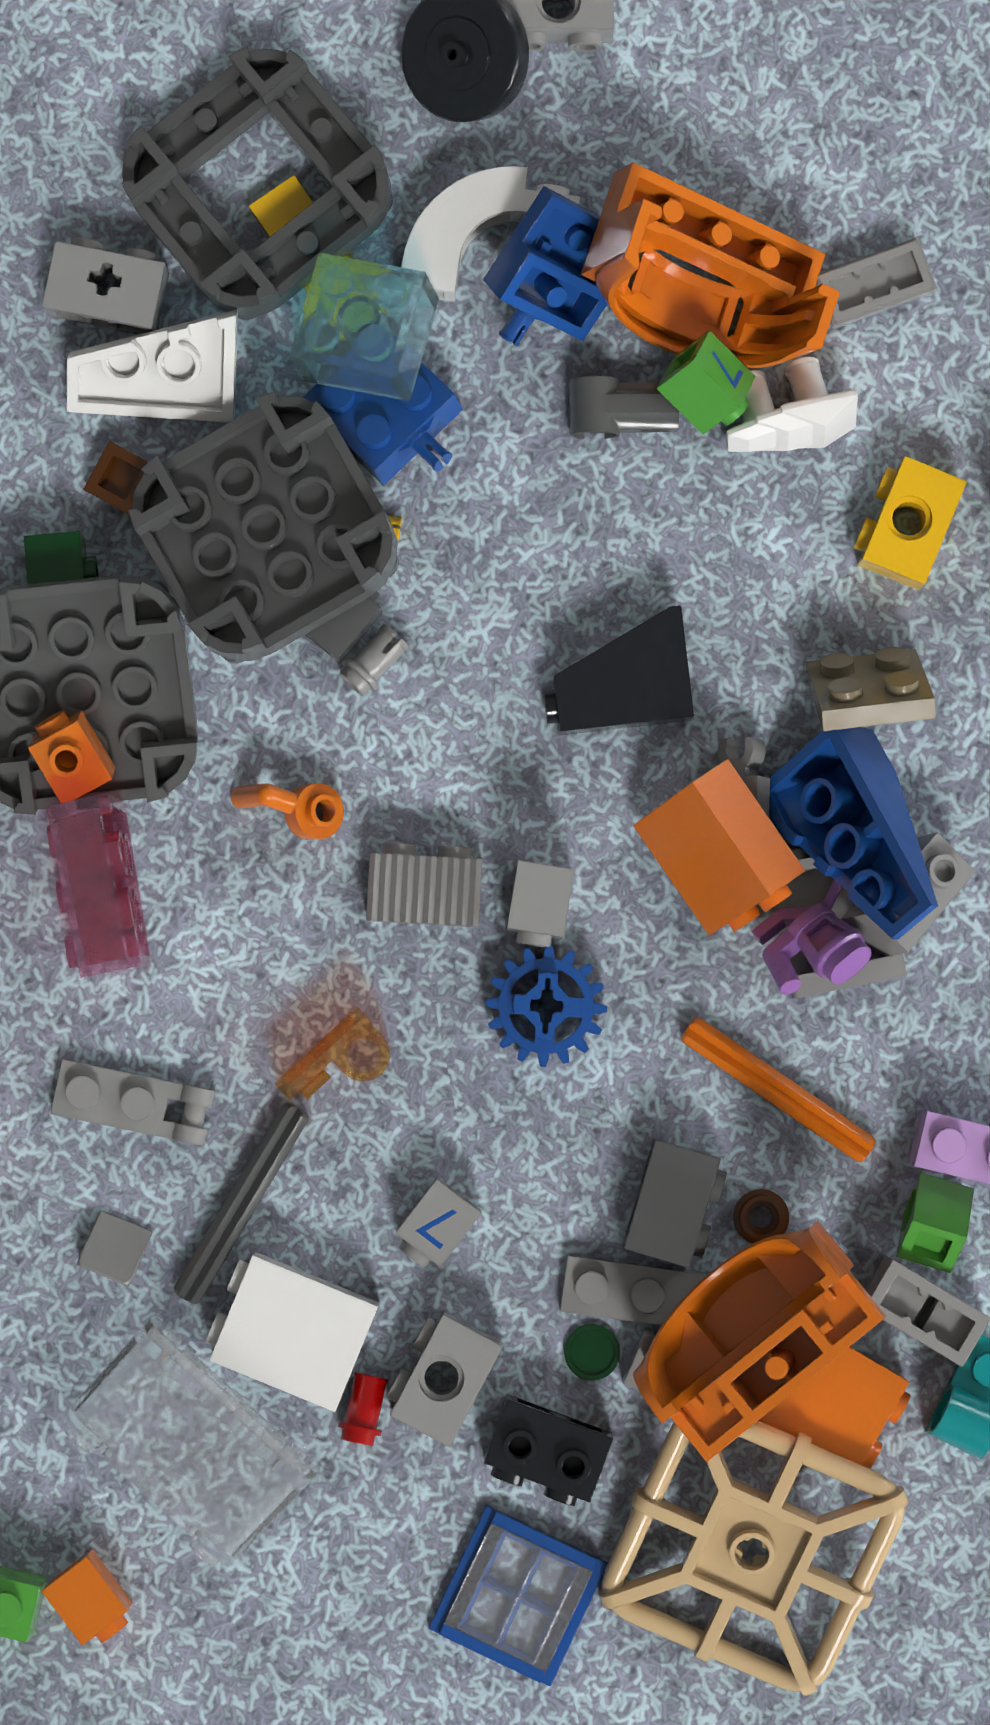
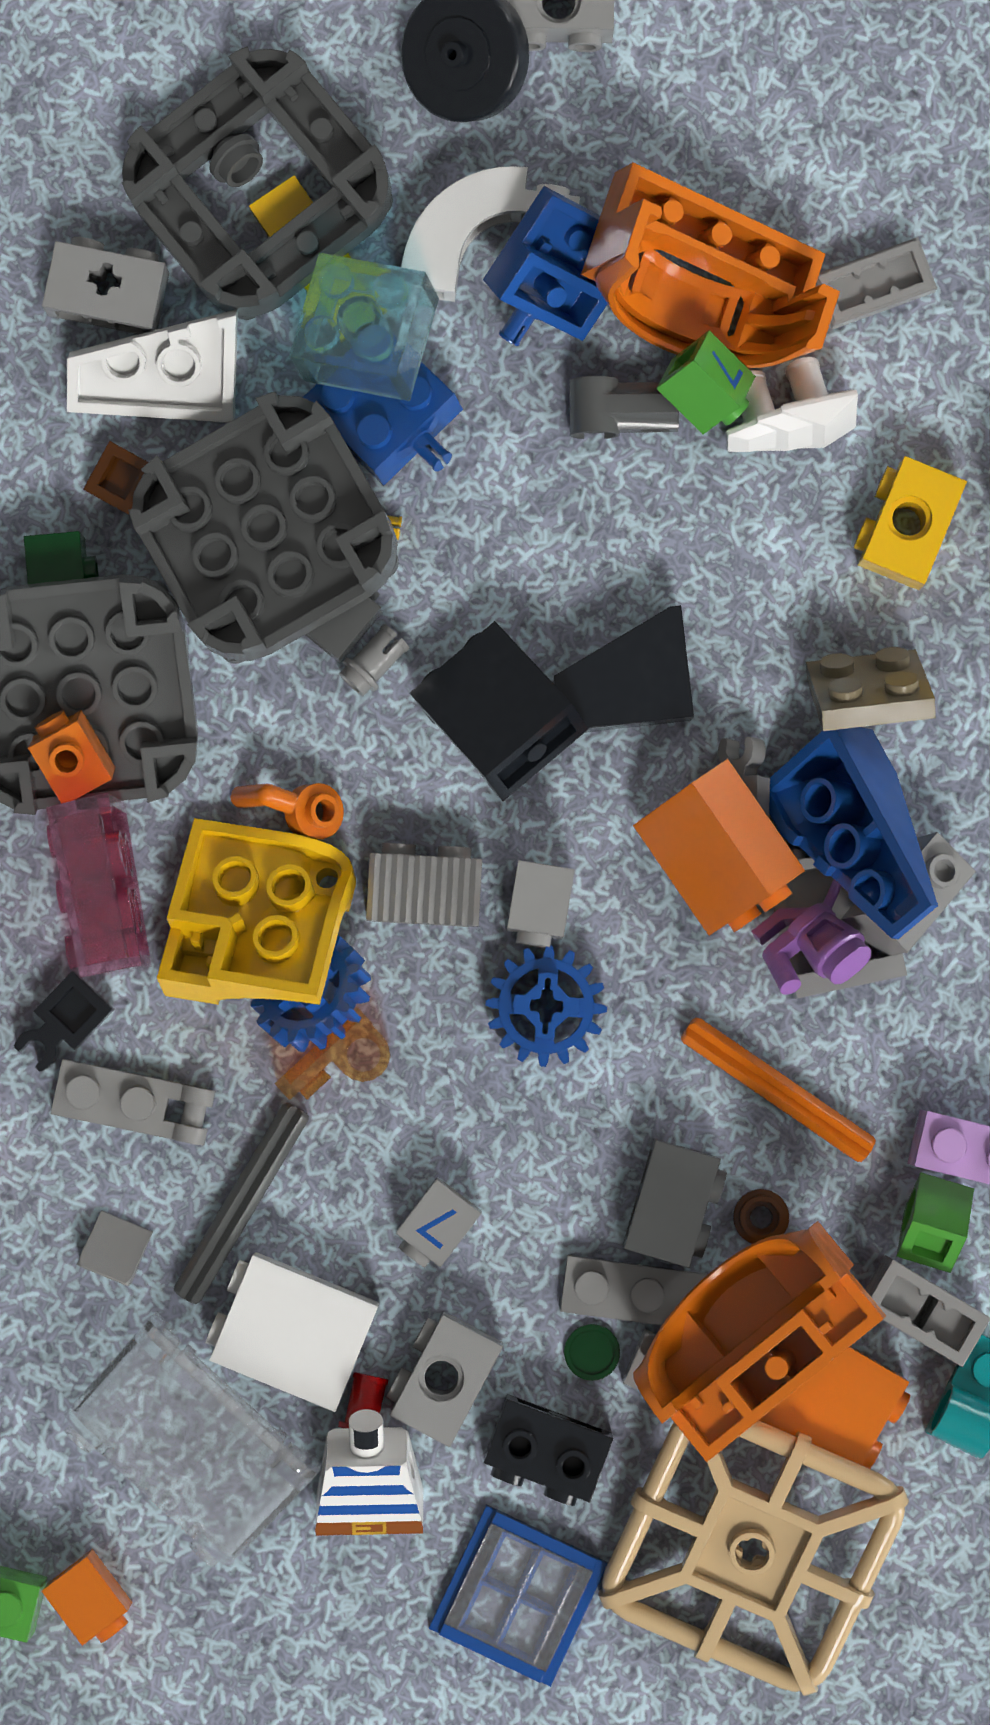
none -> black plate [14,971,115,1072]
none -> yellow slope [157,818,356,1005]
none -> dark grey plate [209,134,263,187]
none -> blue gear [250,935,371,1052]
none -> torso [315,1409,423,1536]
none -> black panel [410,621,589,801]

